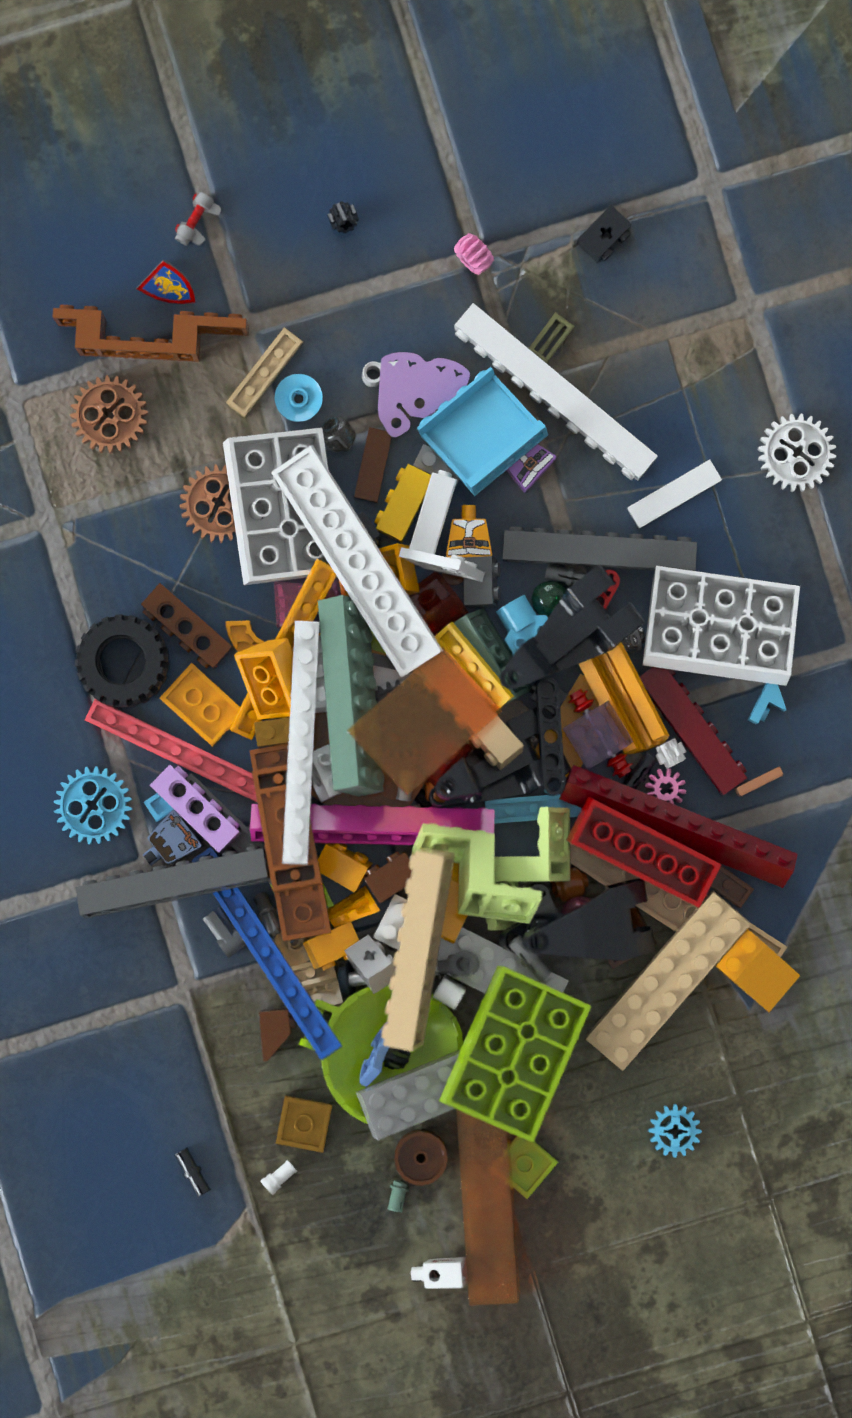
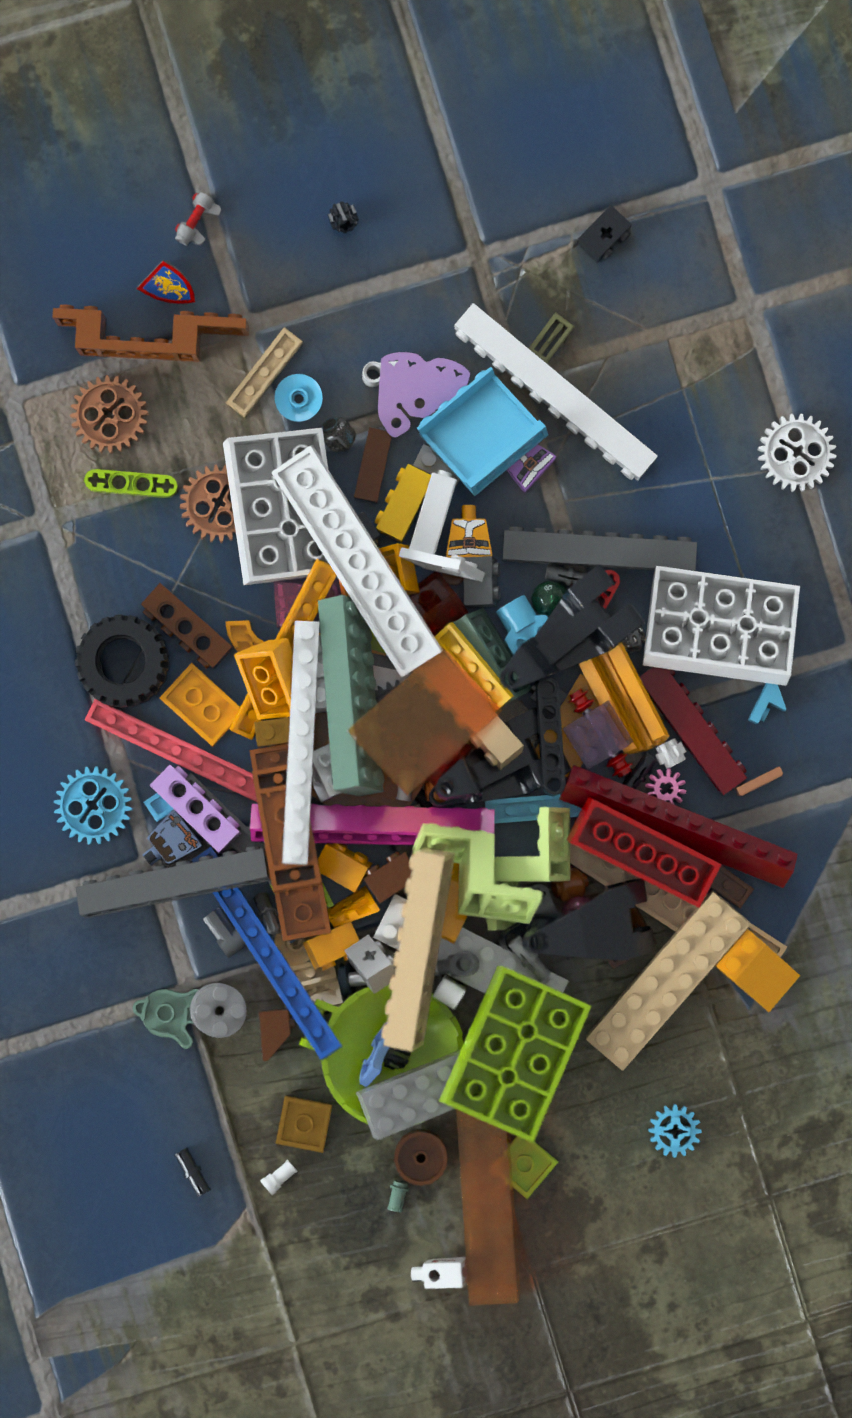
bright pink gear [454,233,494,275] -> none
white tile [627,460,722,529] -> none
none -> lime beam [84,469,178,498]
none -> sand green tile [133,989,199,1049]
none -> light grey wheel [190,983,246,1038]

